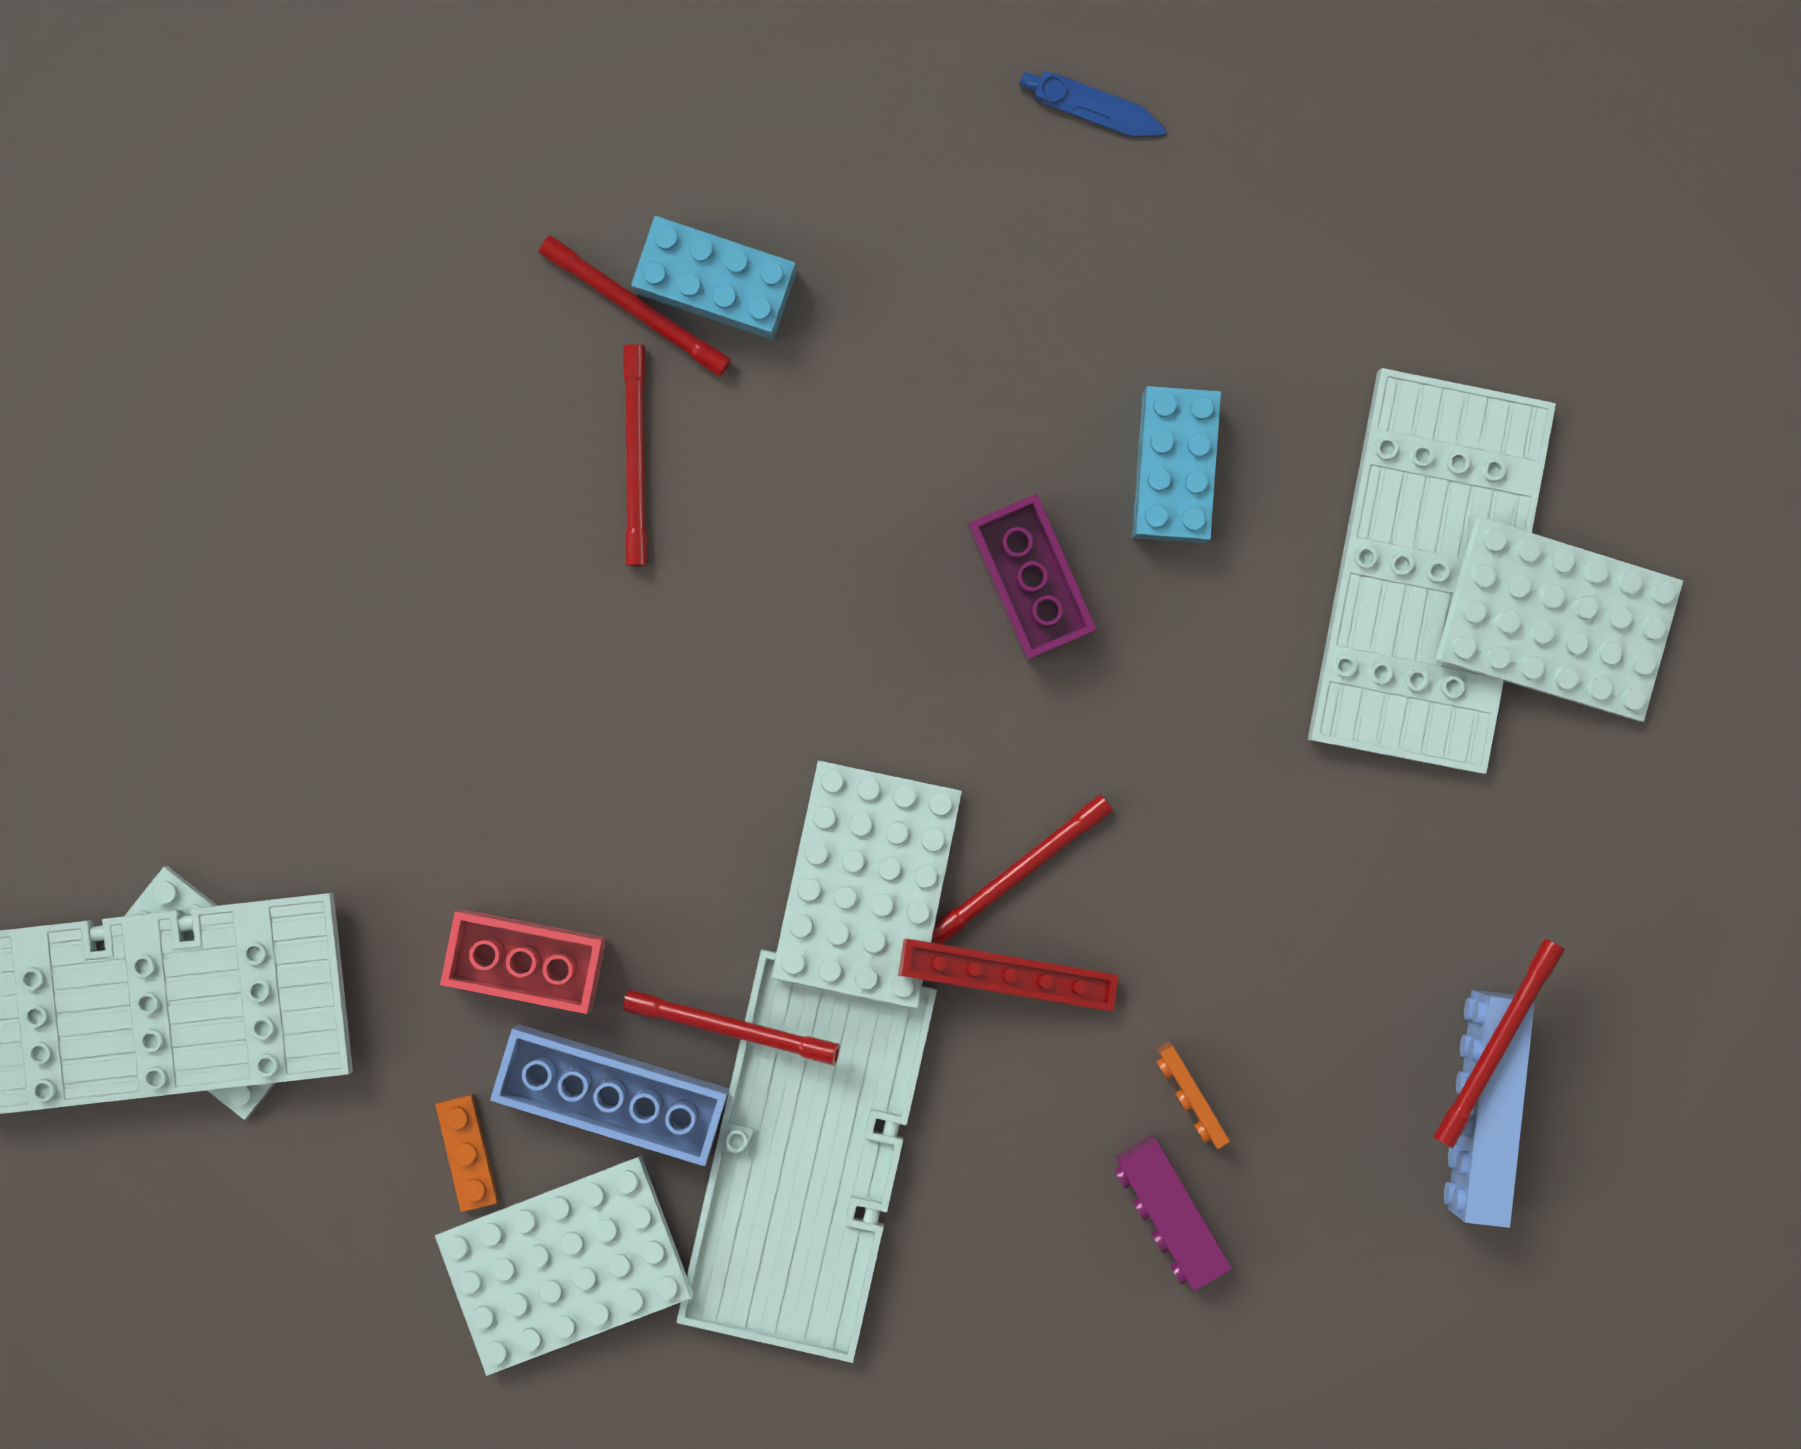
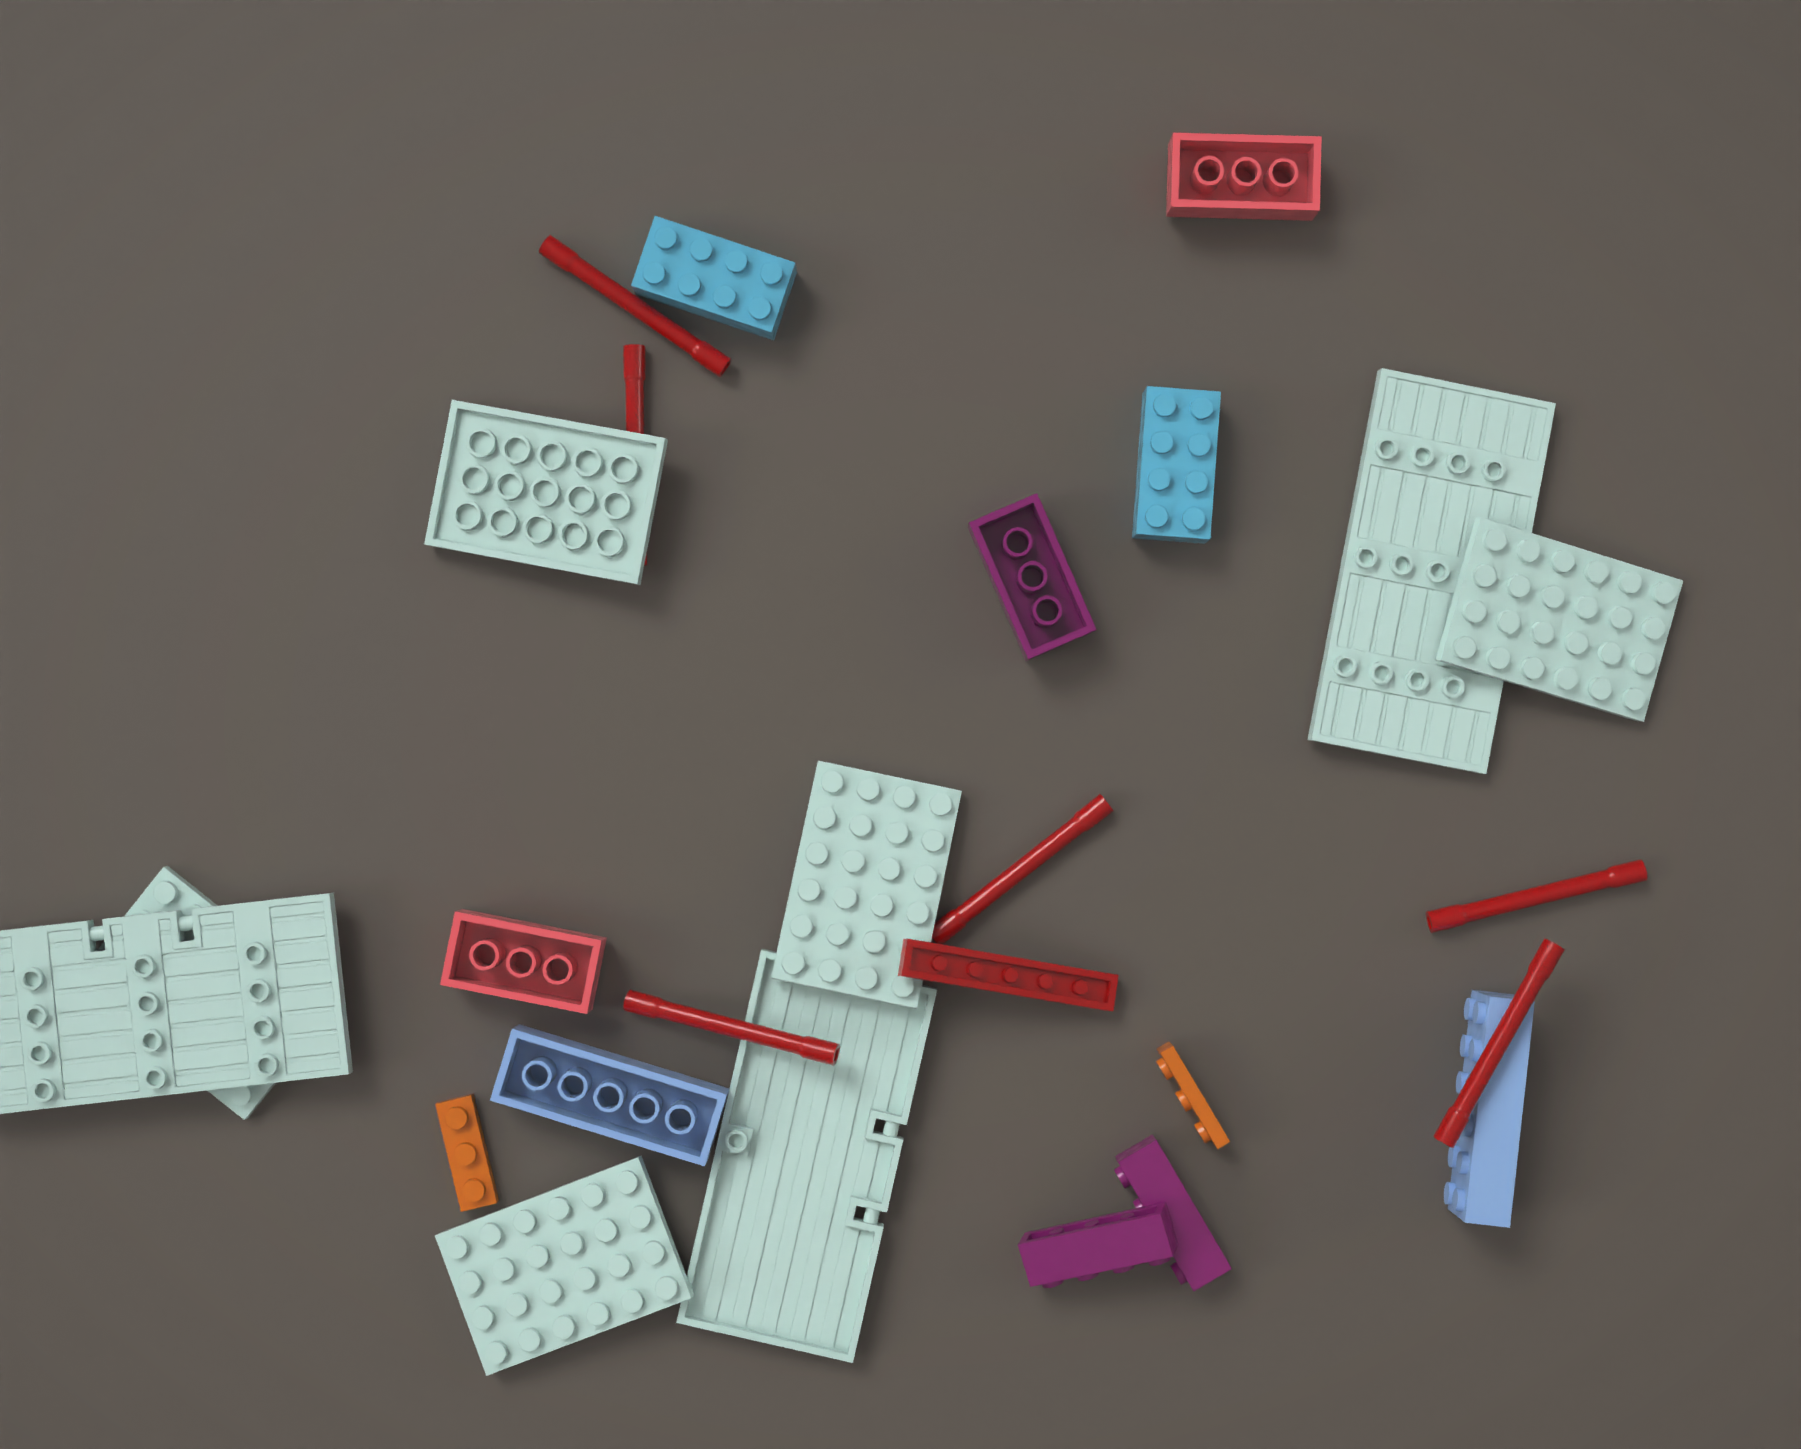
blue piece [1019,71,1166,137] -> none
none -> light aqua plate [424,400,668,585]
none -> magenta brick [1018,1202,1178,1288]
none -> coral brick [1166,132,1322,221]
none -> red piece [1426,859,1648,933]

